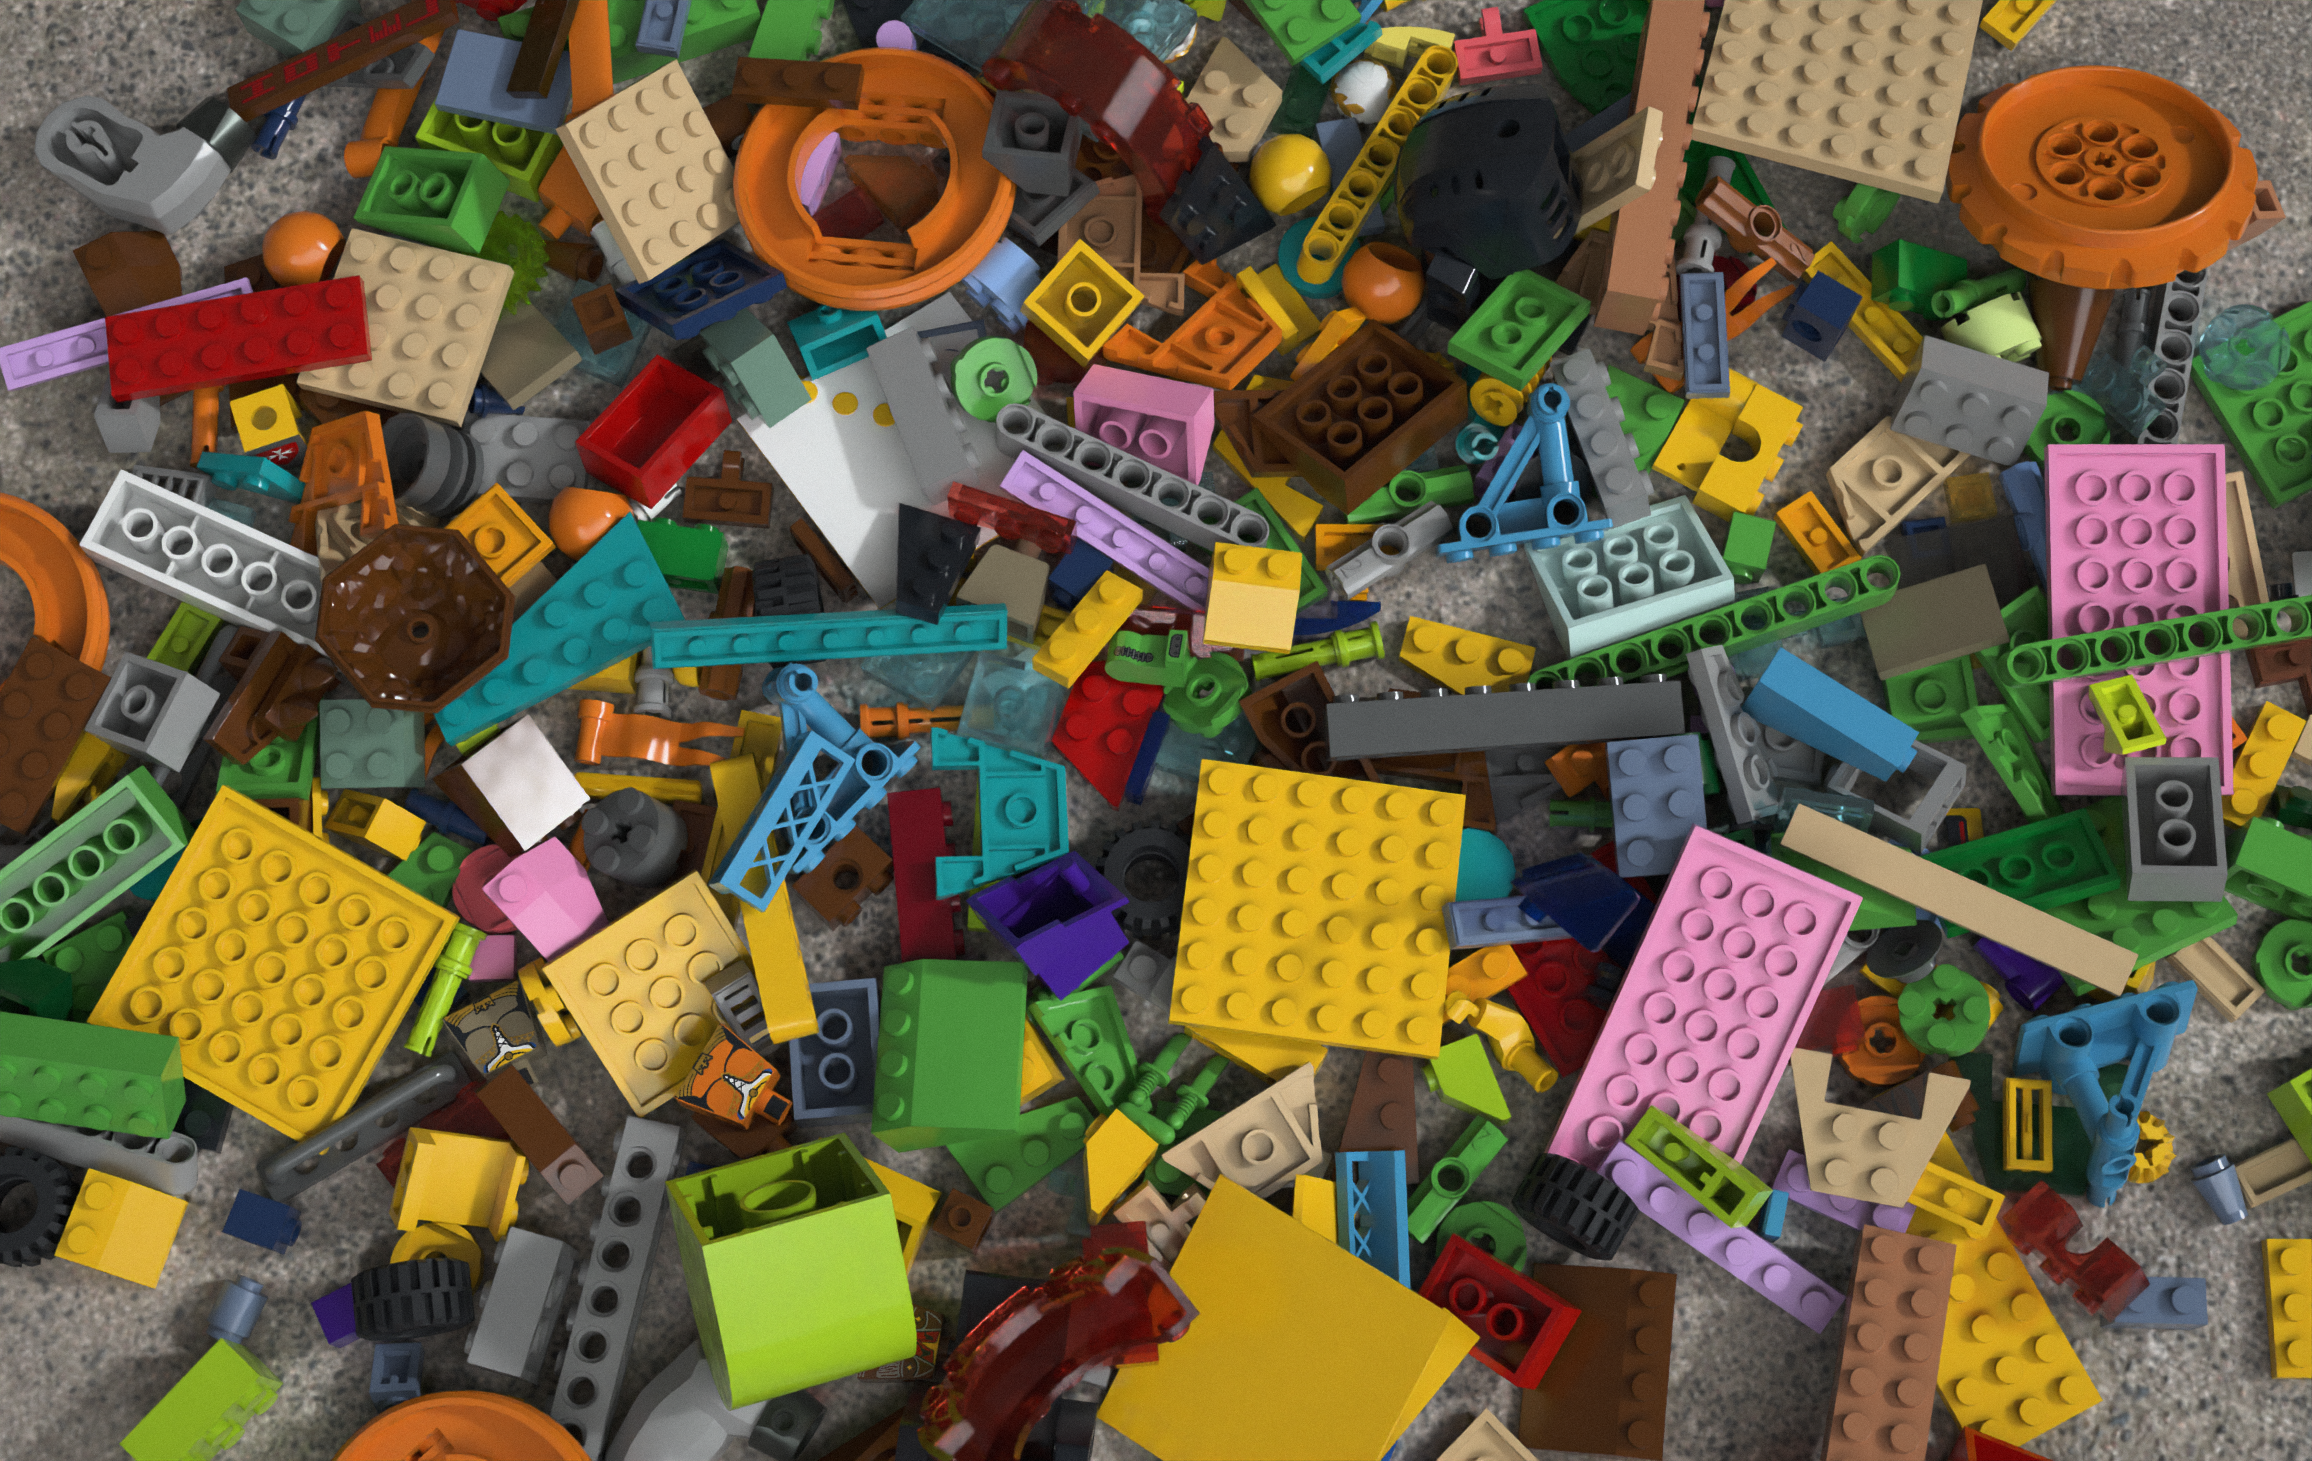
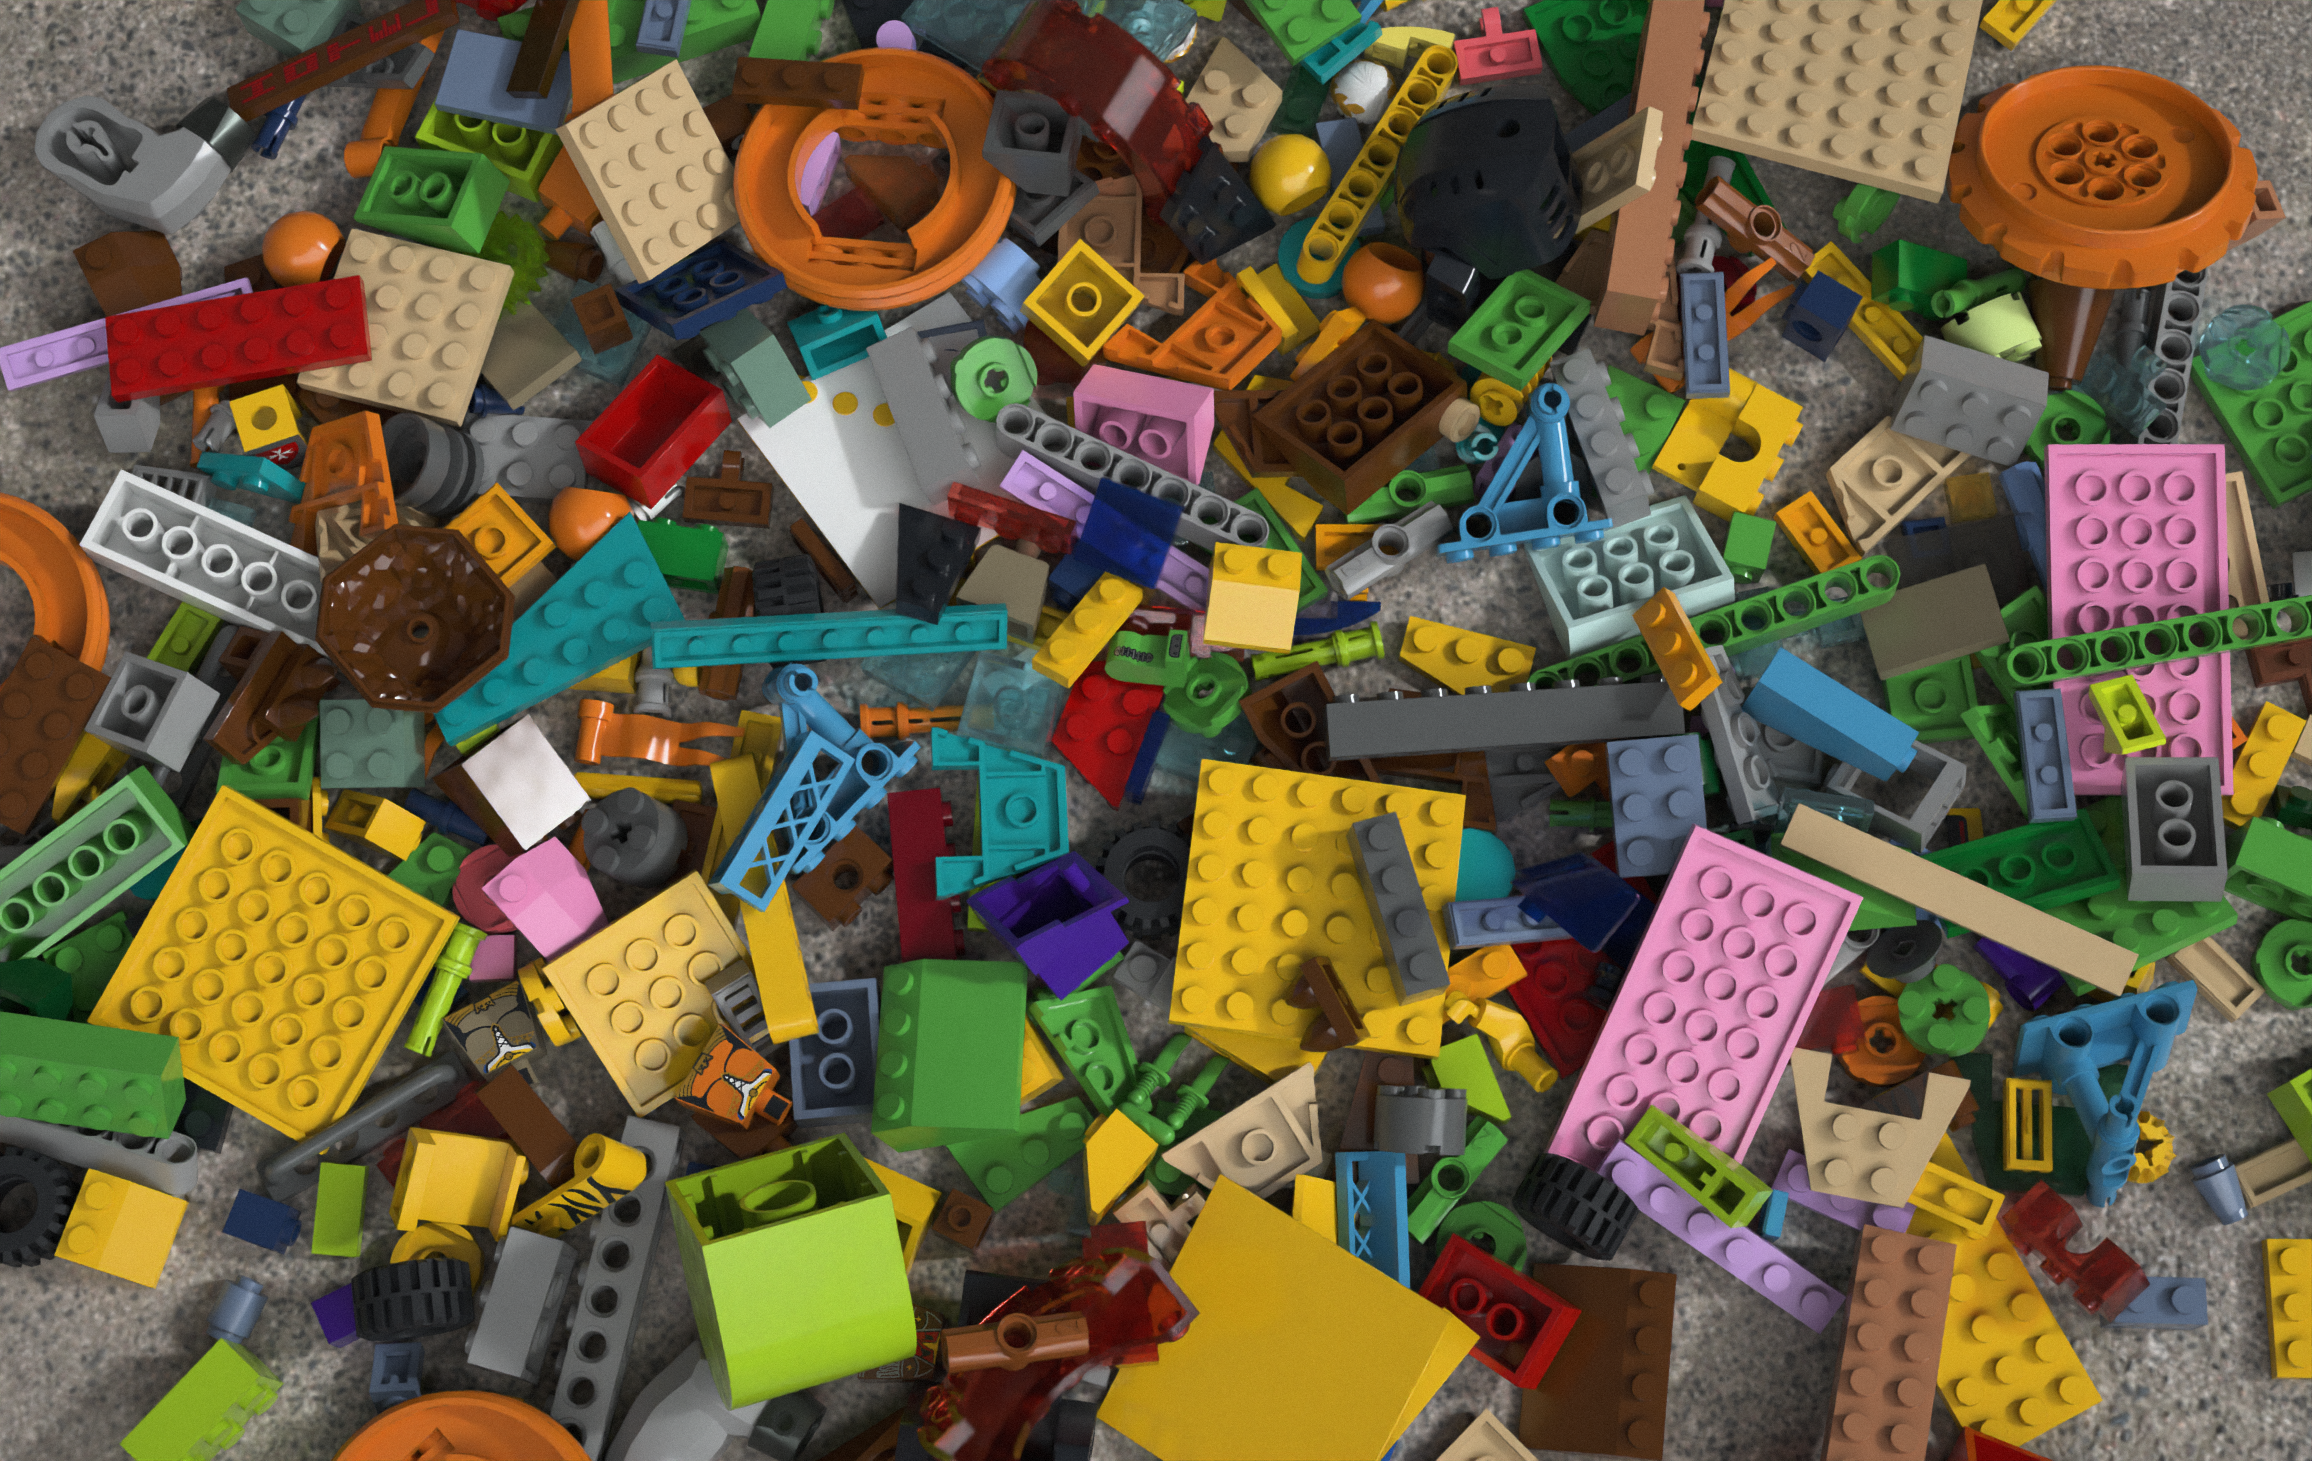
none -> light grey pin [193,400,237,453]
none -> lime tile [311,1162,370,1258]
none -> yellow door [512,1133,647,1239]
none -> dark orange piece [941,1311,1089,1374]
none -> clear blue tile [1073,477,1185,589]
none -> reddish brown tile [1285,956,1371,1052]
none -> dark grey brick [1346,812,1451,1006]
none -> dark grey brick [1373,1085,1468,1155]
none -> tan tile [1439,397,1480,442]
none -> light orange plate [1632,587,1723,711]
none -> sand blue tile [2013,688,2077,823]

